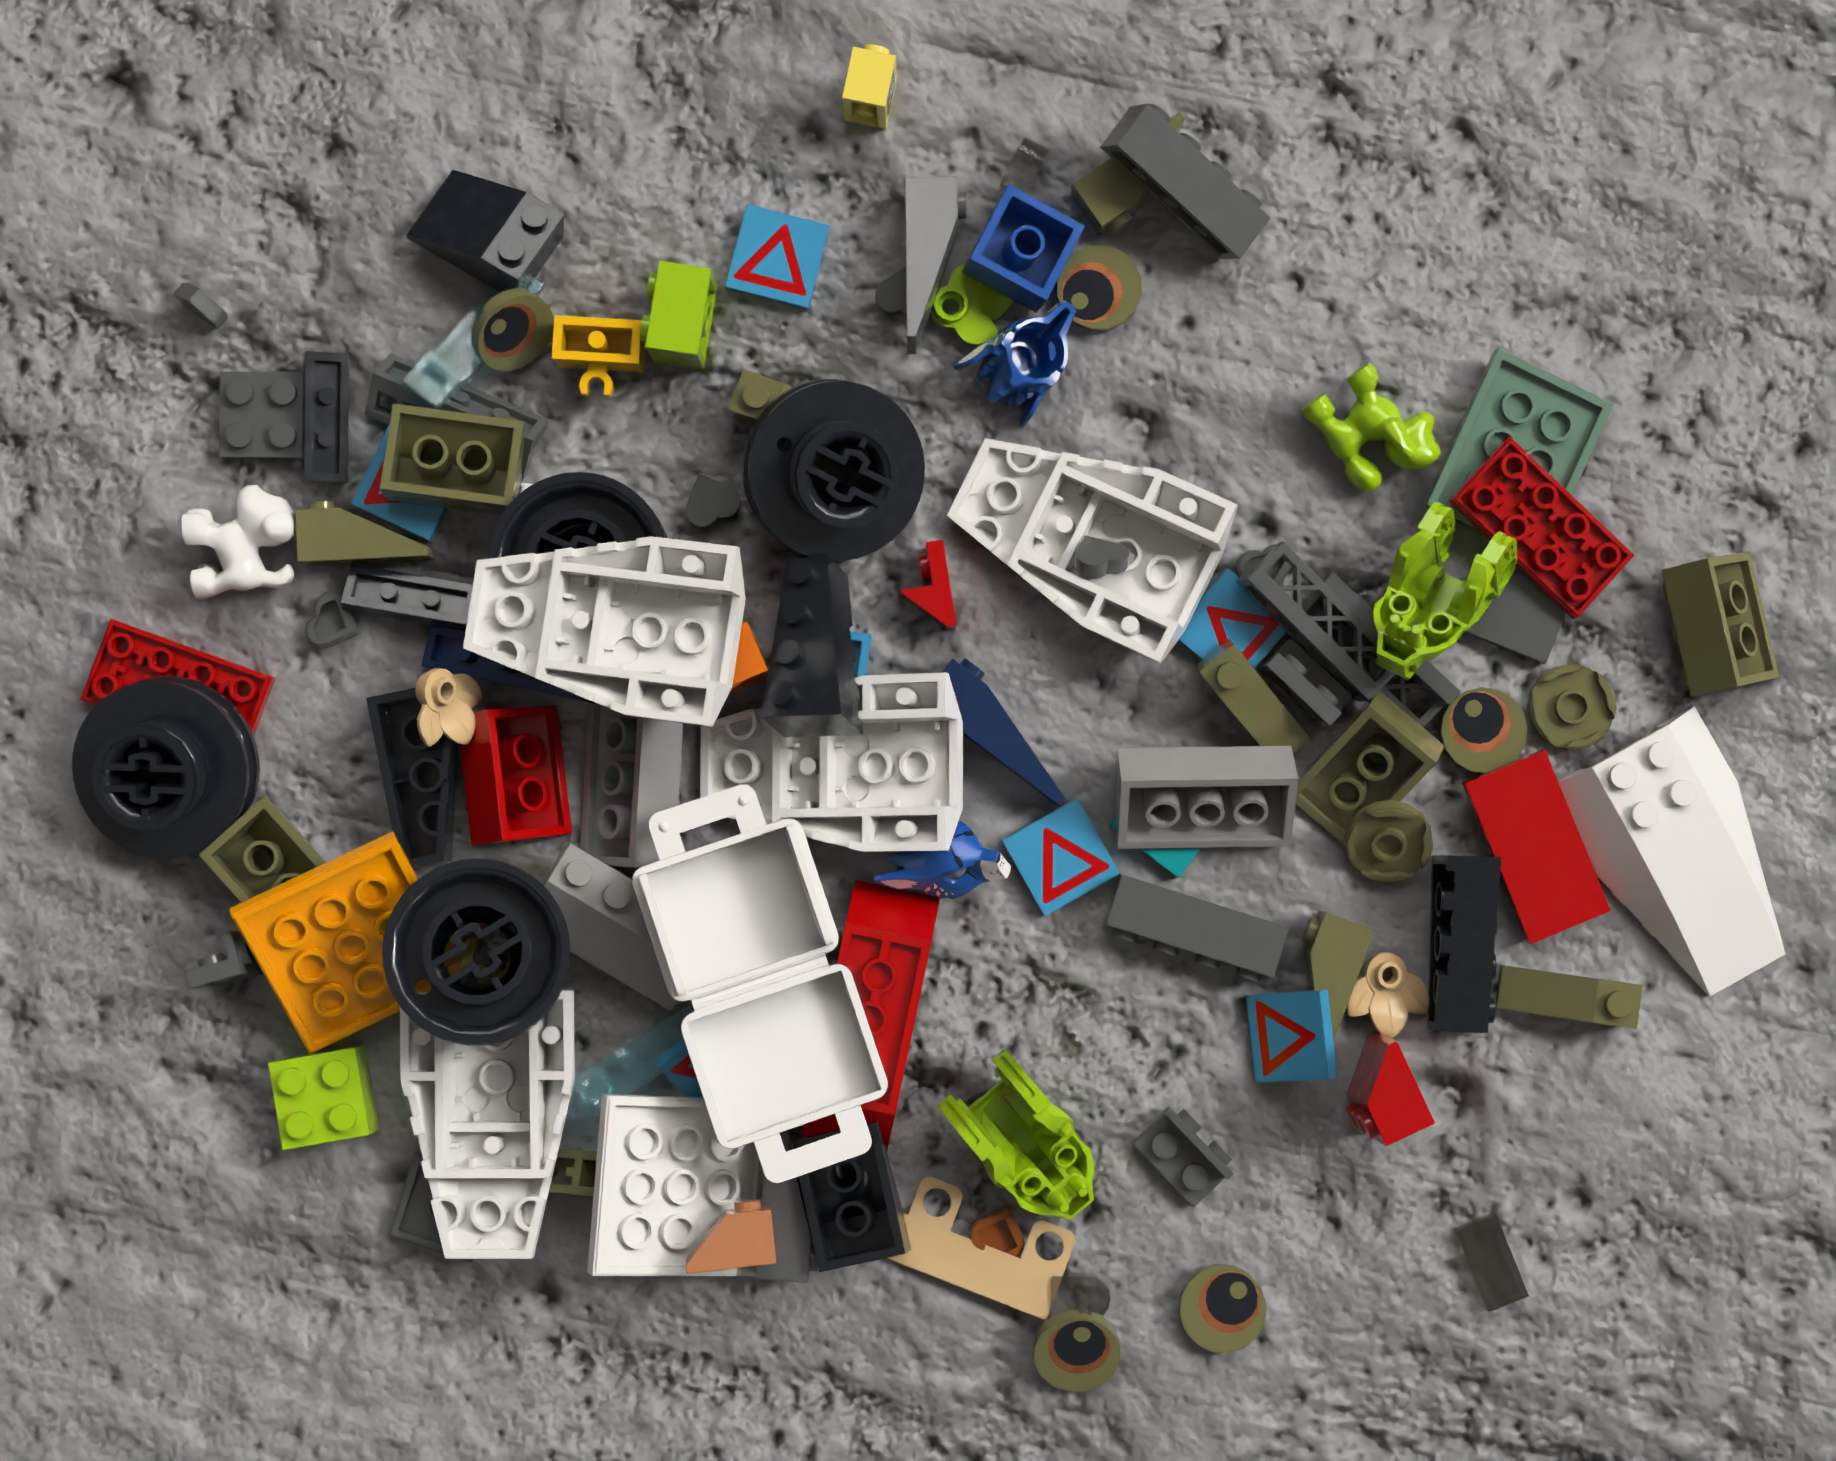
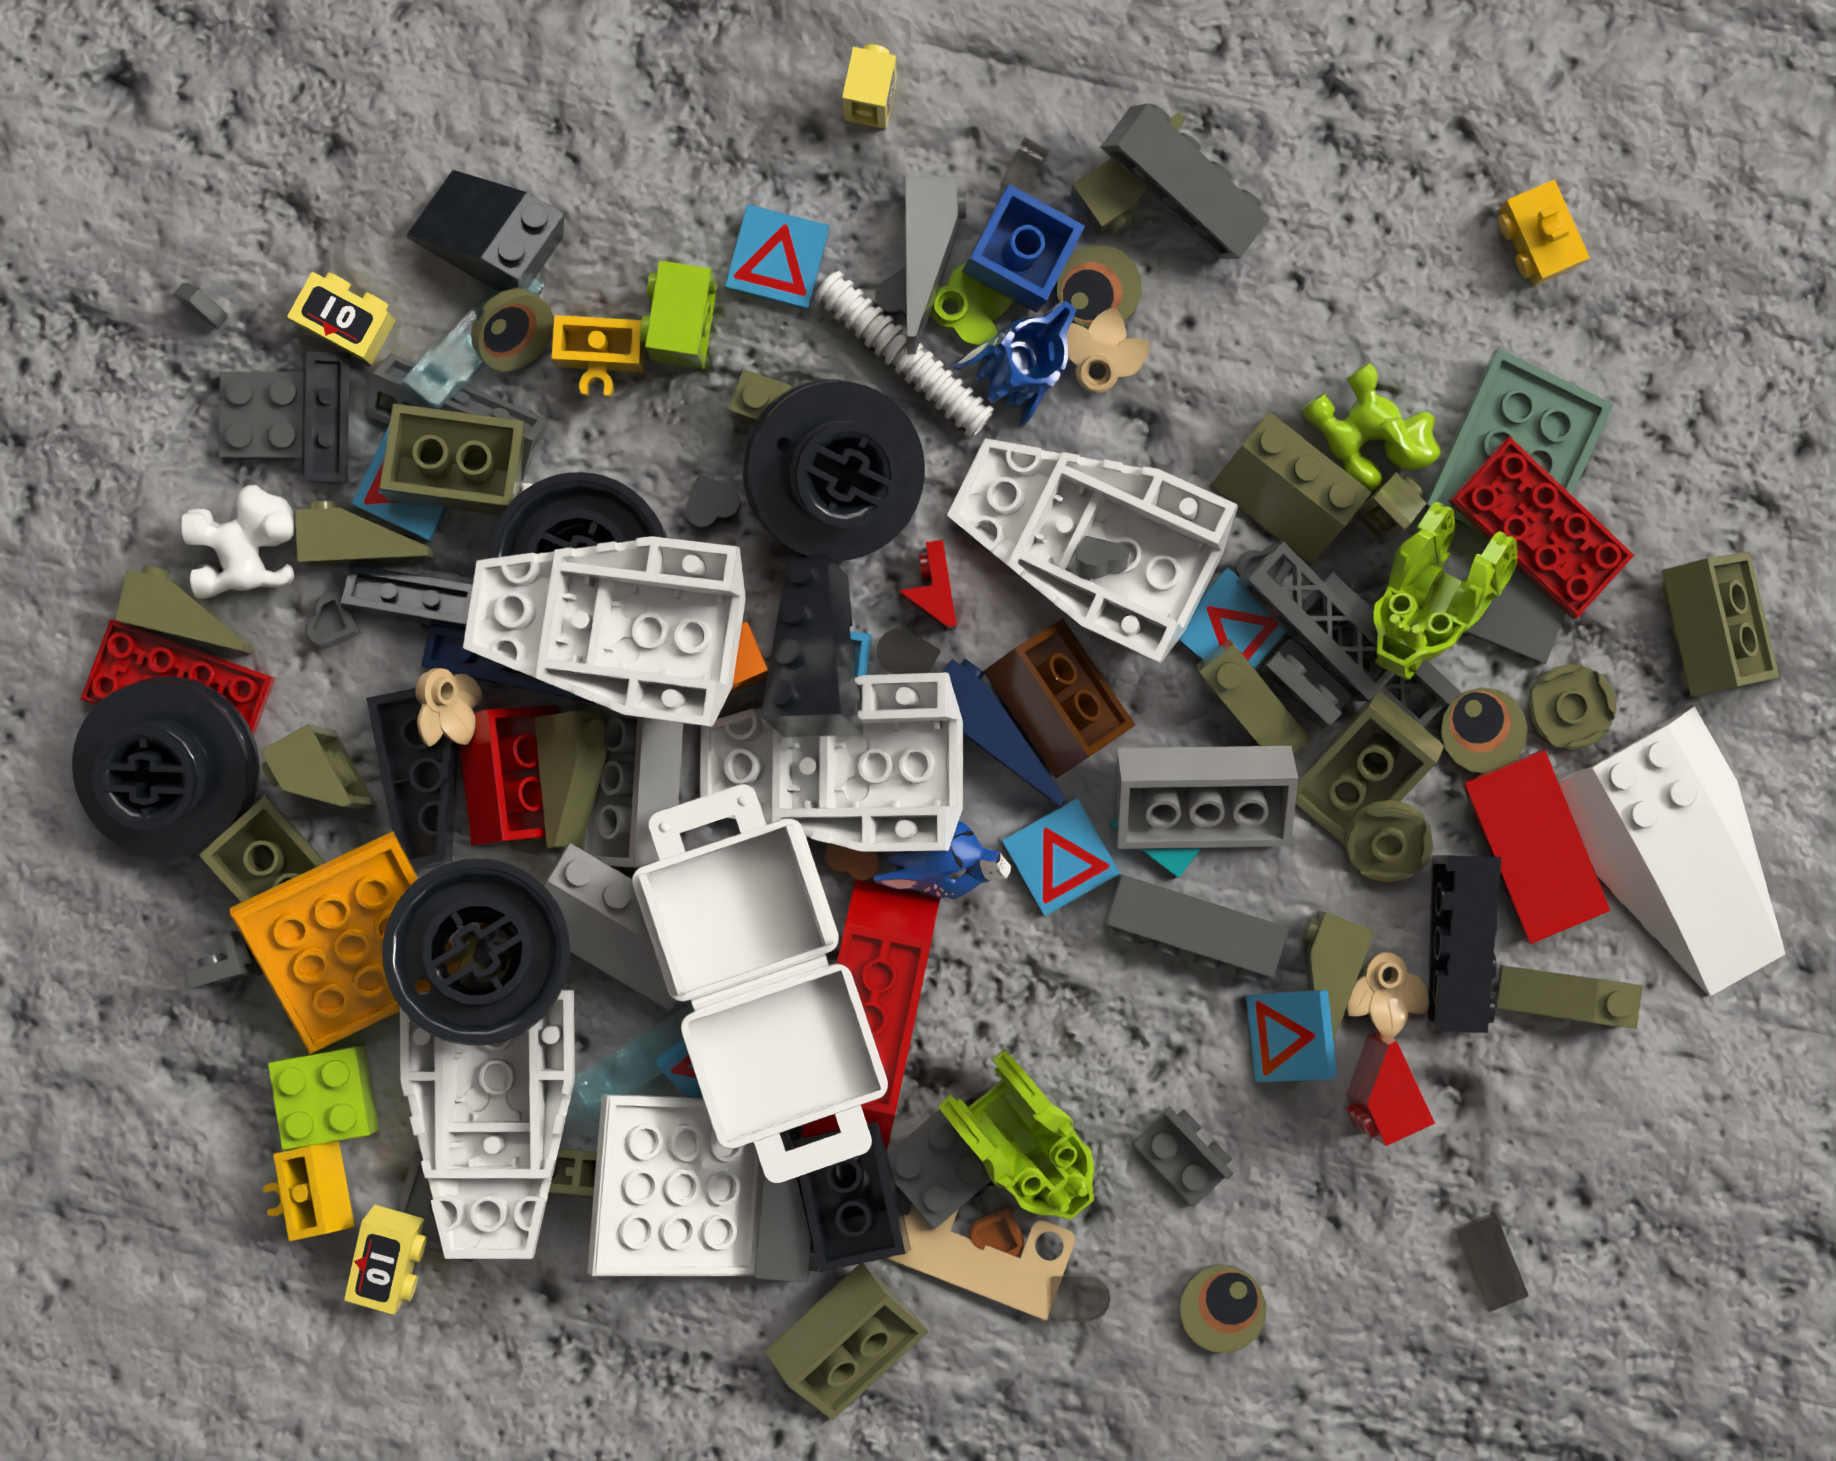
nougat slope [685,1199,776,1274] -> none
tile [1033,1310,1120,1392] -> none
none -> olive slope [115,565,254,654]
none -> olive slope [260,724,377,809]
none -> yellow brick [263,1141,355,1241]
none -> brick [287,272,396,365]
none -> light yellow brick [344,1204,427,1315]
none -> olive slope [535,711,607,848]
none -> olive slope [765,1263,929,1421]
none -> white piece [814,271,994,437]
none -> dark orange tile [824,843,880,881]
none -> clear smoke piece [877,629,941,674]
none -> dark grey plate [887,1109,991,1230]
none -> reddish brown slope [983,619,1135,779]
none -> tan plate [1067,308,1150,393]
none -> olive slope [1210,412,1372,566]
none -> olive slope [1354,473,1427,544]
none -> yellow brick [1498,179,1590,287]

